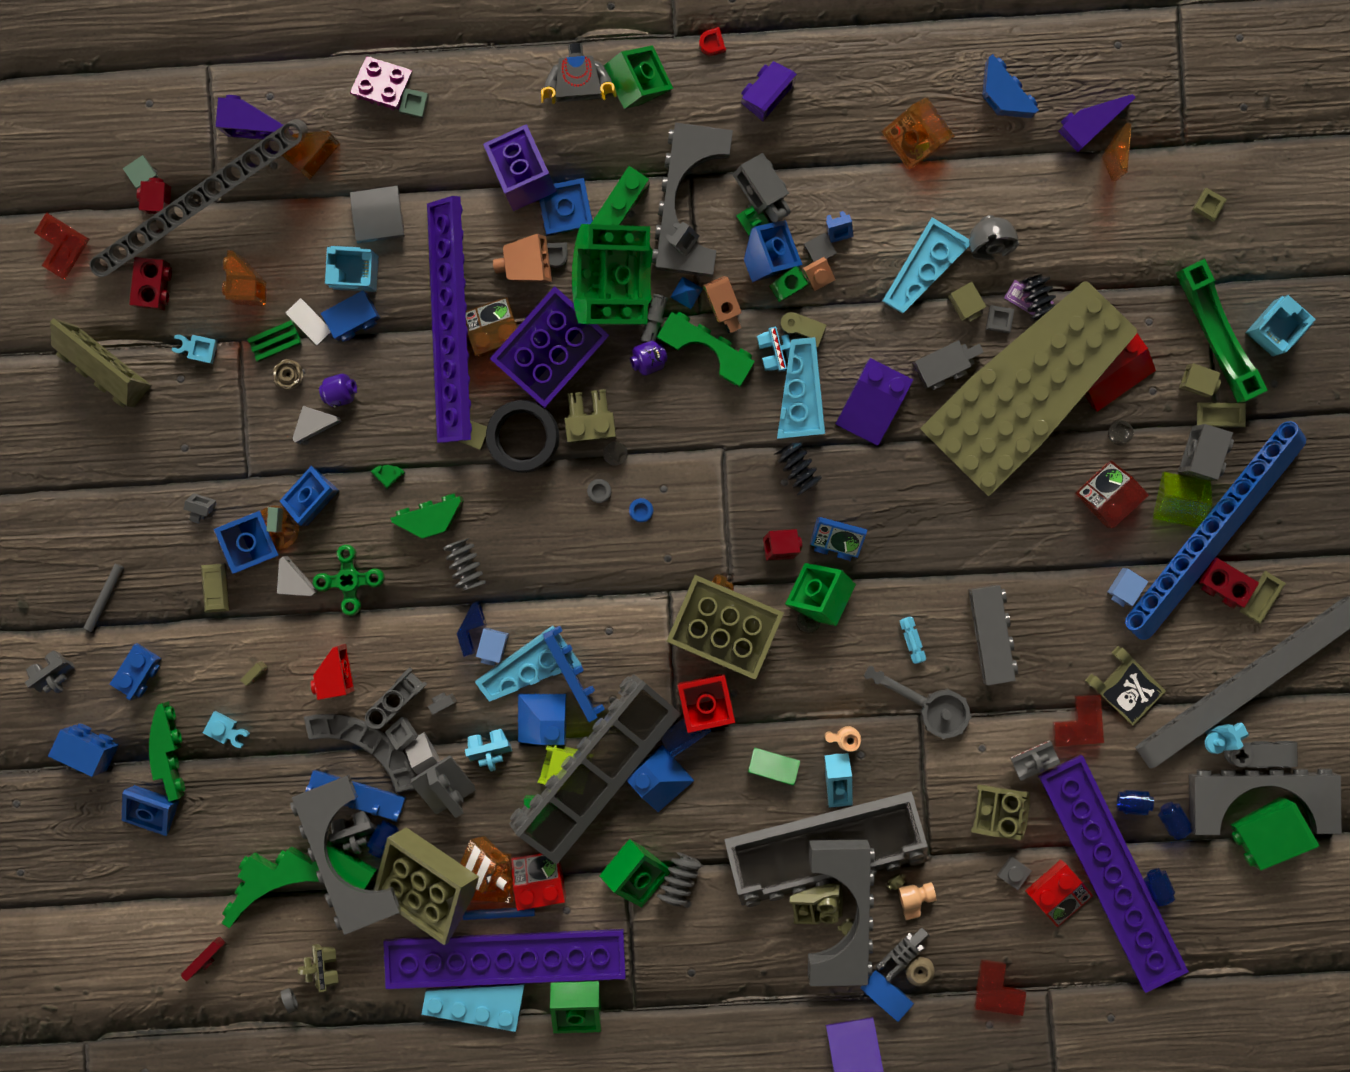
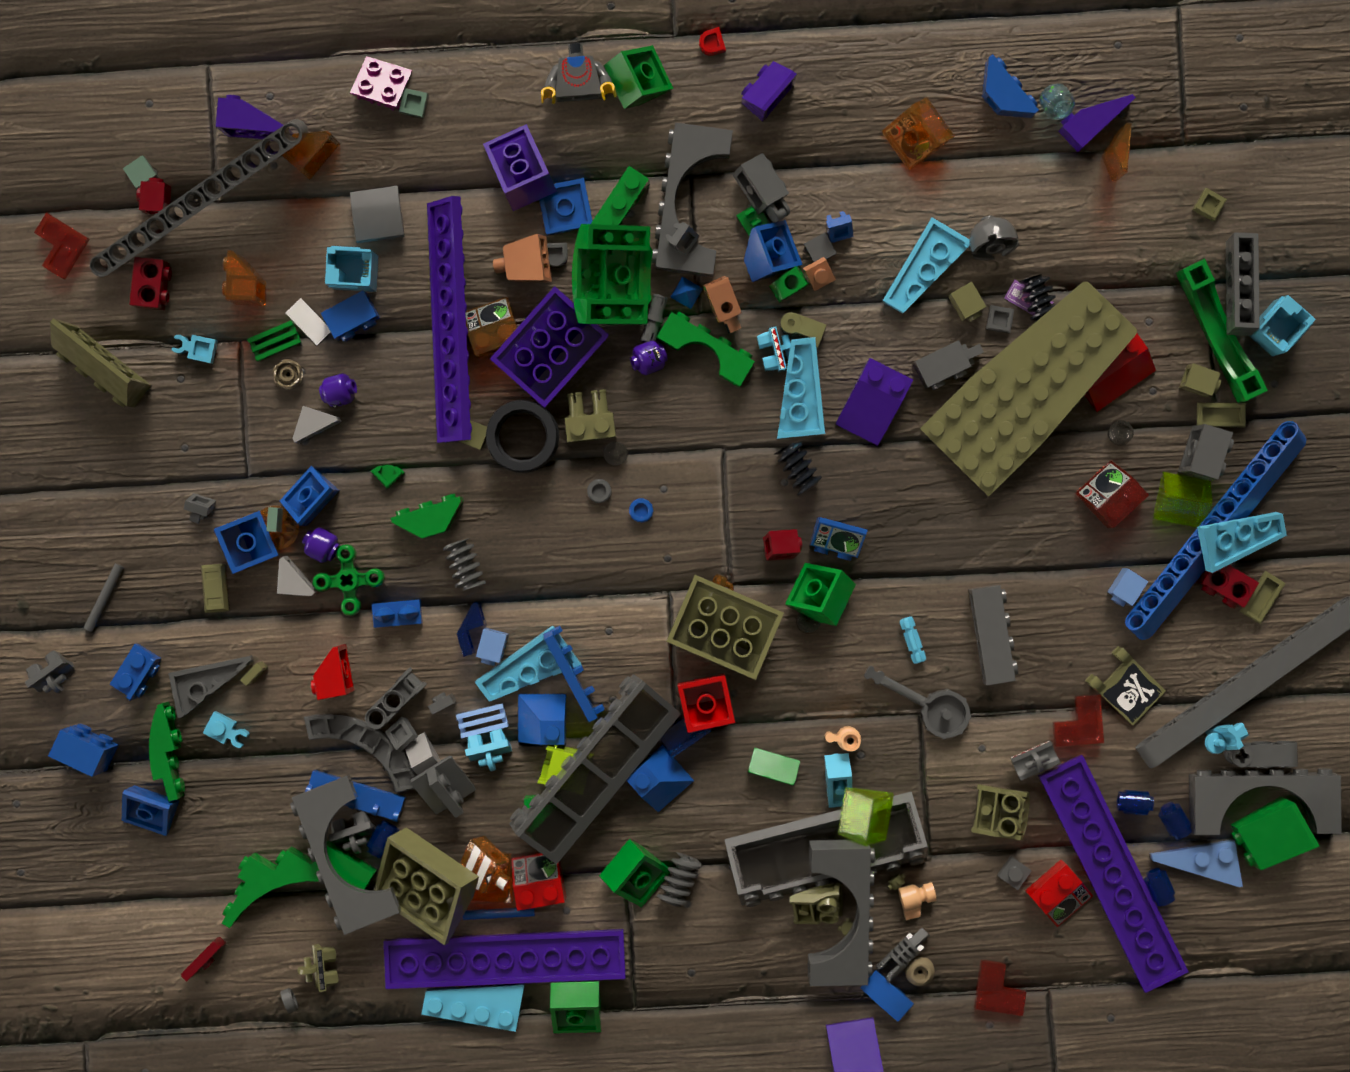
none -> dark grey wing [168,655,254,718]
none -> dark purple head [302,527,340,563]
none -> blue tile [372,599,423,628]
none -> light blue tile [456,703,509,738]
none -> clear neon green slope [838,787,894,846]
none -> clear light blue head [1039,83,1075,120]
none -> medium blue wing [1150,840,1243,887]
none -> medium azure wing [1197,512,1287,573]
none -> dark grey brick [1226,233,1260,336]

